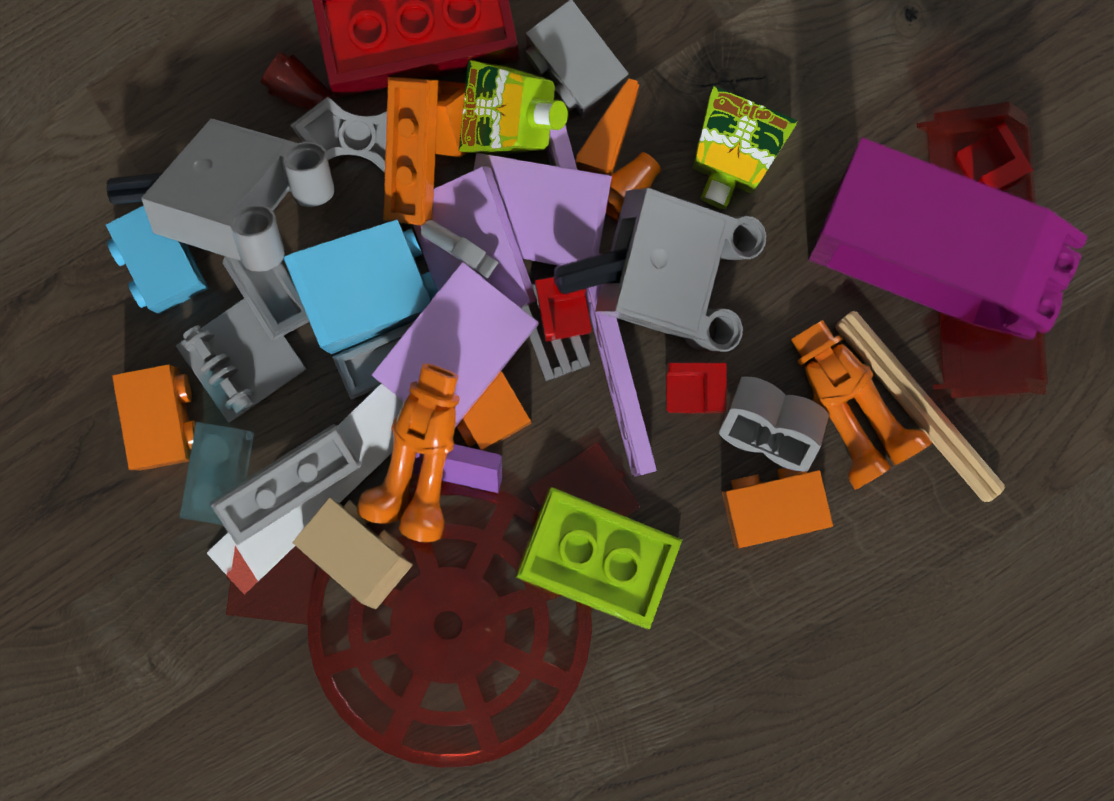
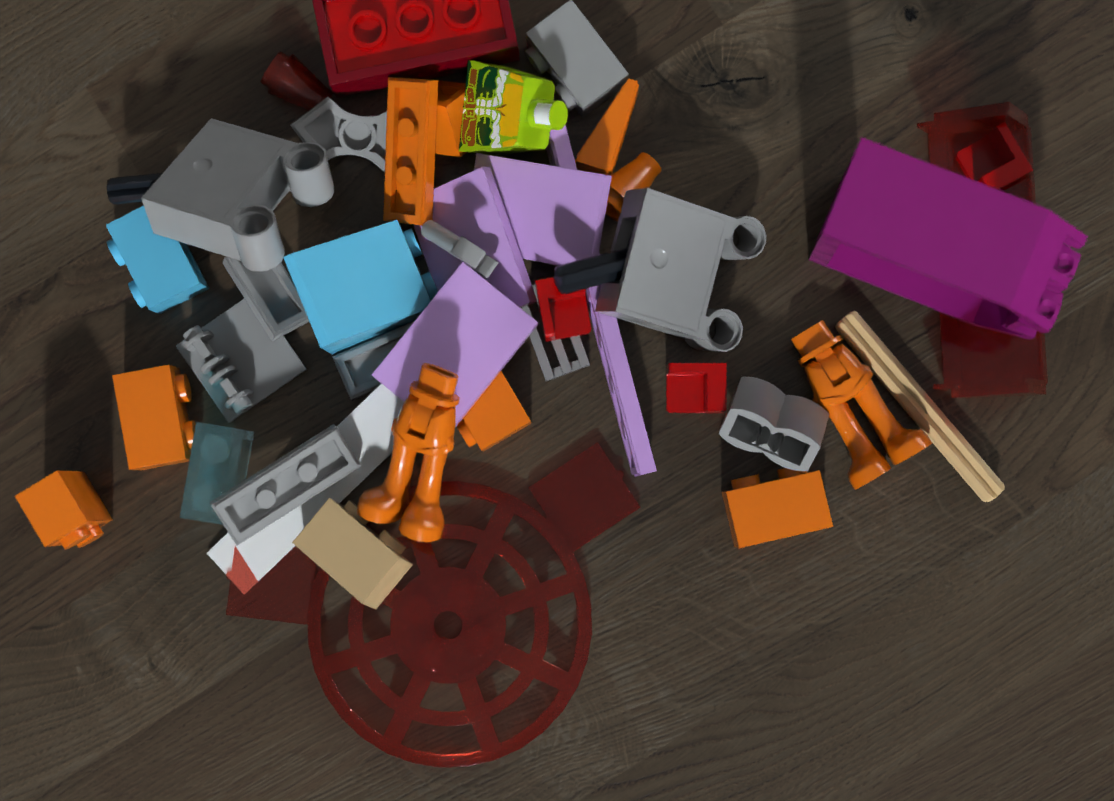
medium lavender tile [412,444,502,493] -> none
lime tile [515,487,682,629] -> none
torso [692,86,798,209] -> none
none -> orange brick [15,470,113,550]

